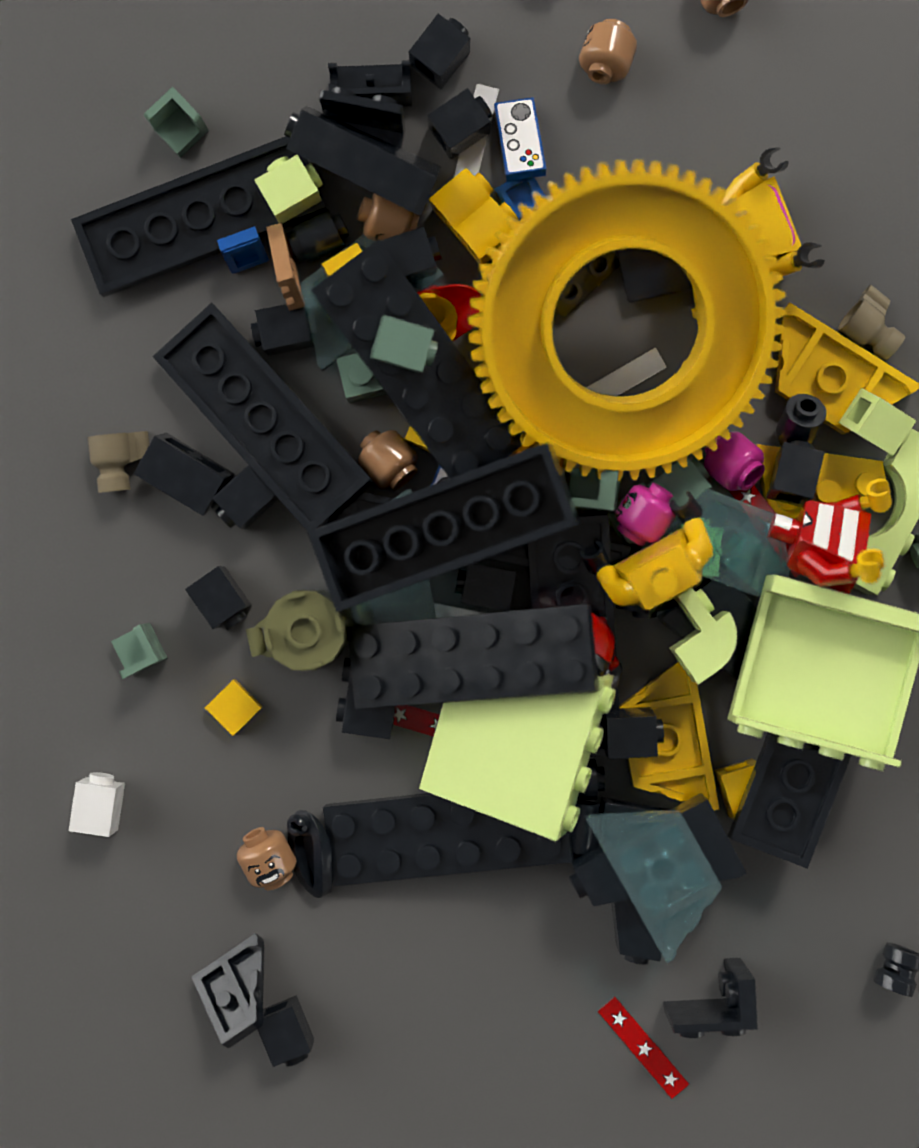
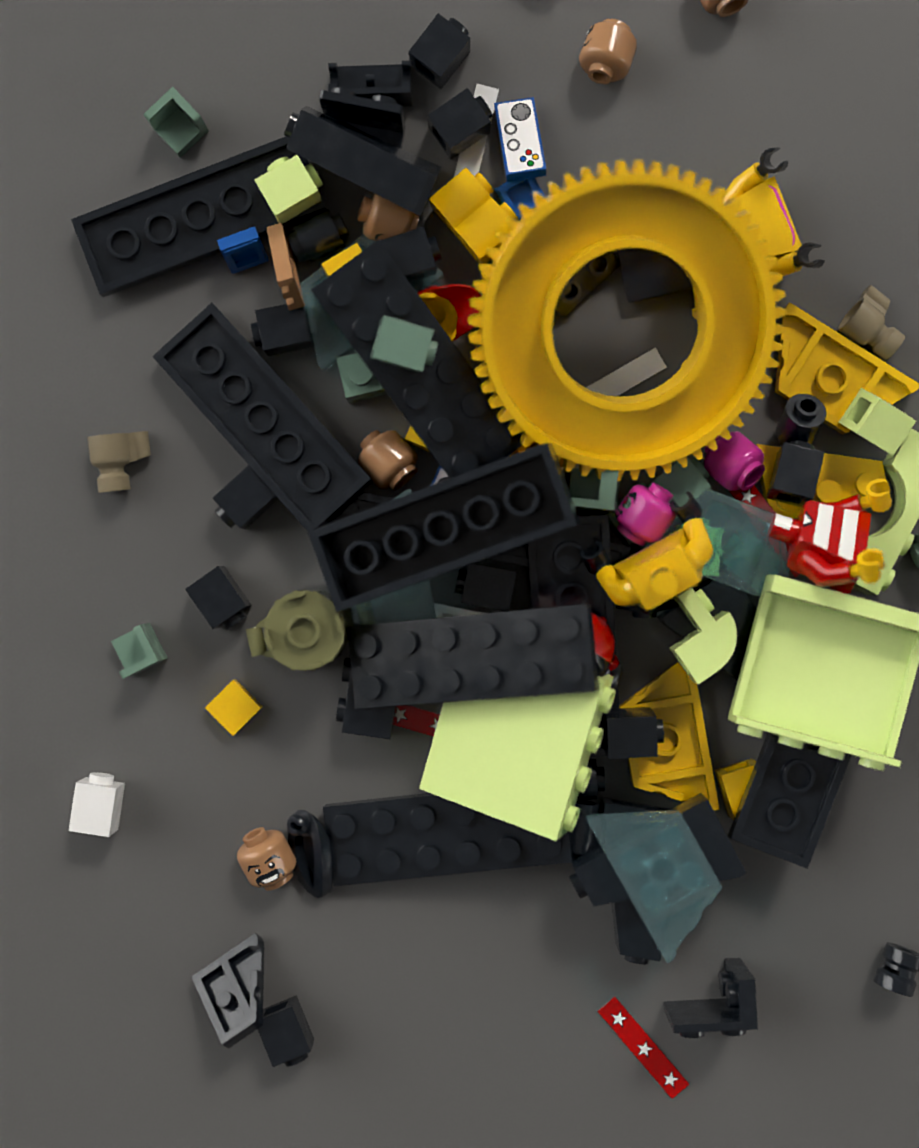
black hinge [134,432,234,516] -> none

